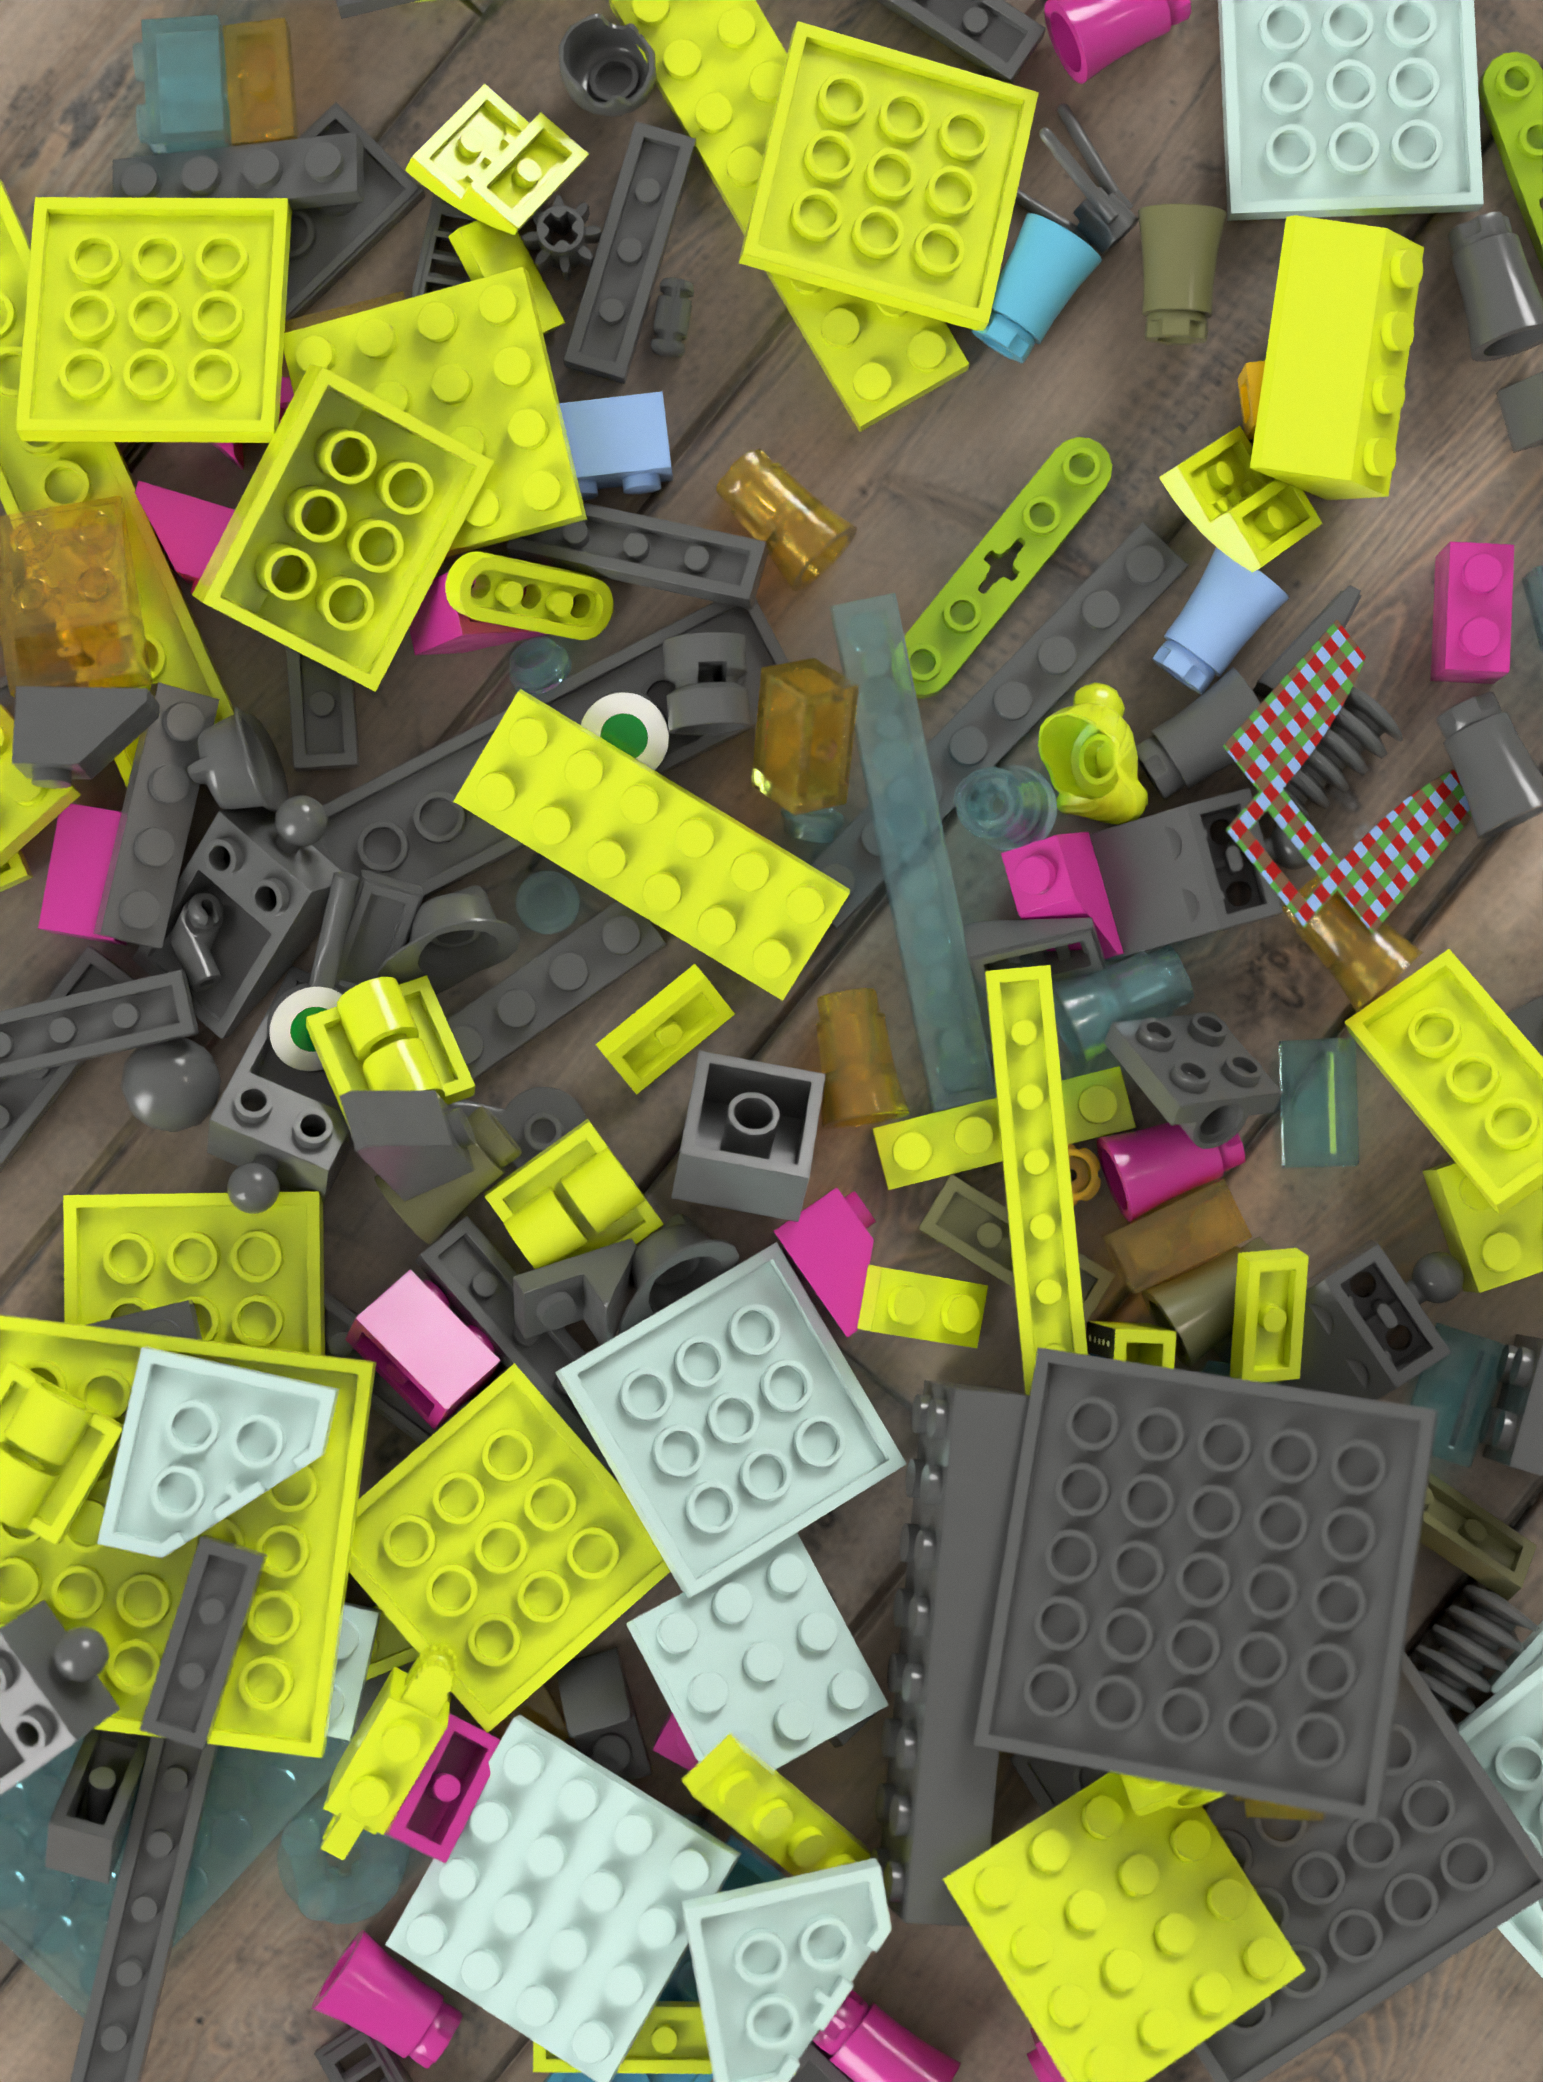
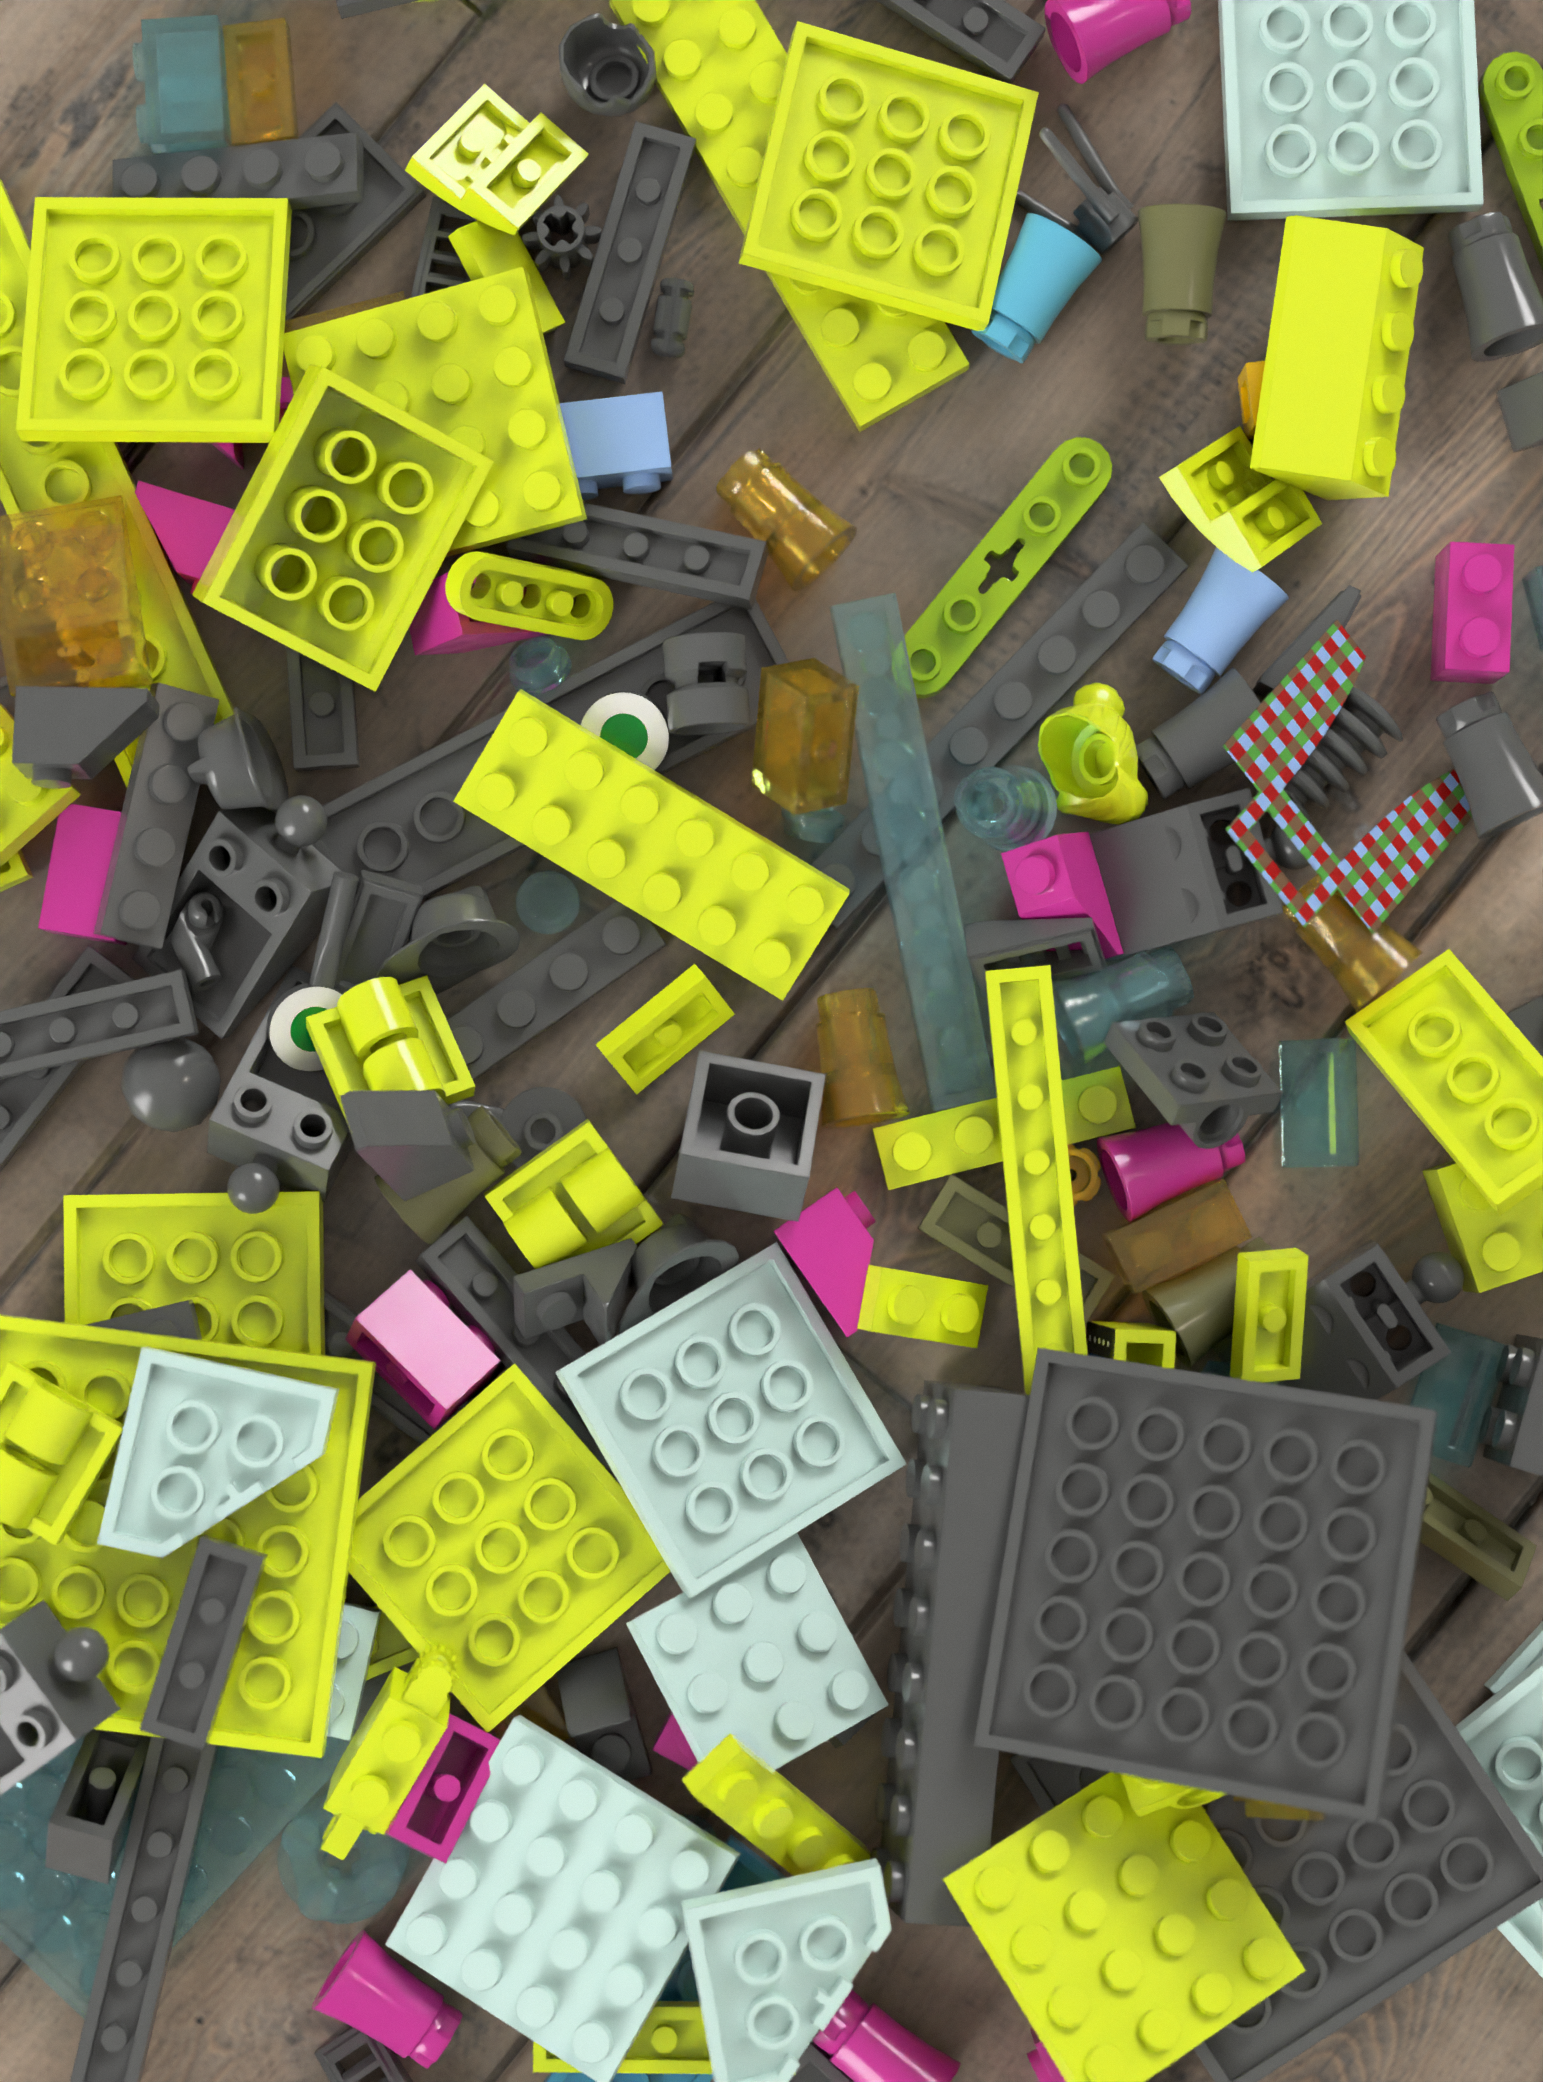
dark grey piece [1414,1585,1539,1729] -> none

